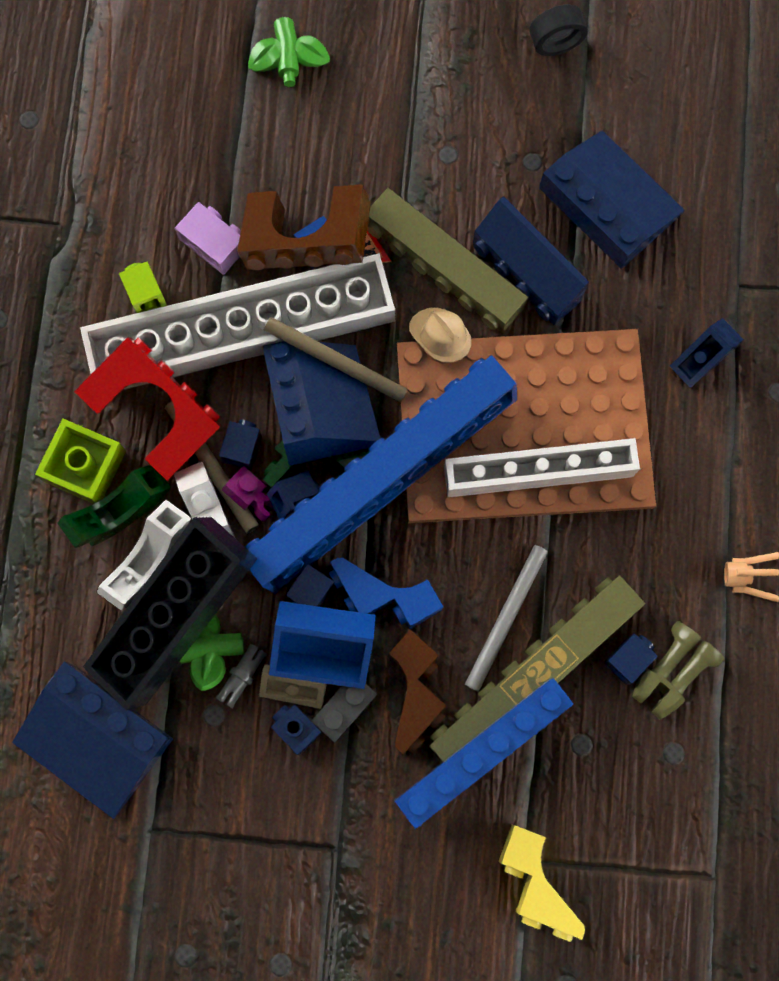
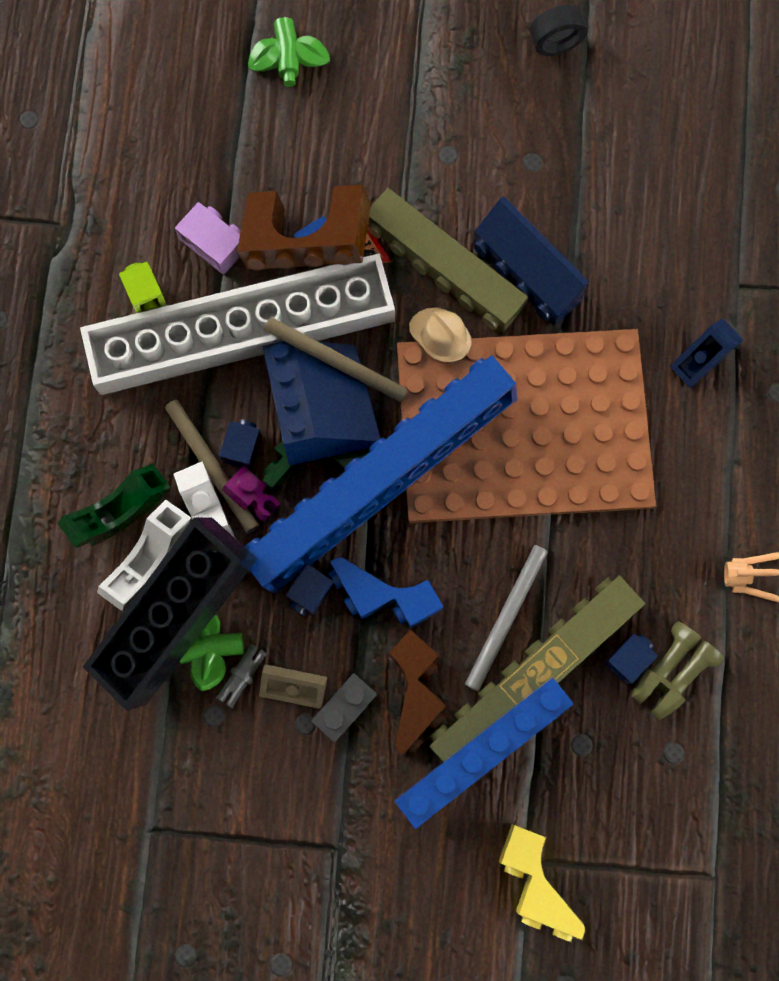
dark blue slope [12,661,173,819] -> none
lime brick [35,419,126,504] -> none
red arch [74,337,221,480] -> none
dark blue brick [267,471,320,519] -> none
blue piece [269,601,376,689] -> none
dark blue brick [271,704,322,756] -> none
white brick [444,438,640,498] -> none
dark blue slope [539,130,685,269] -> none

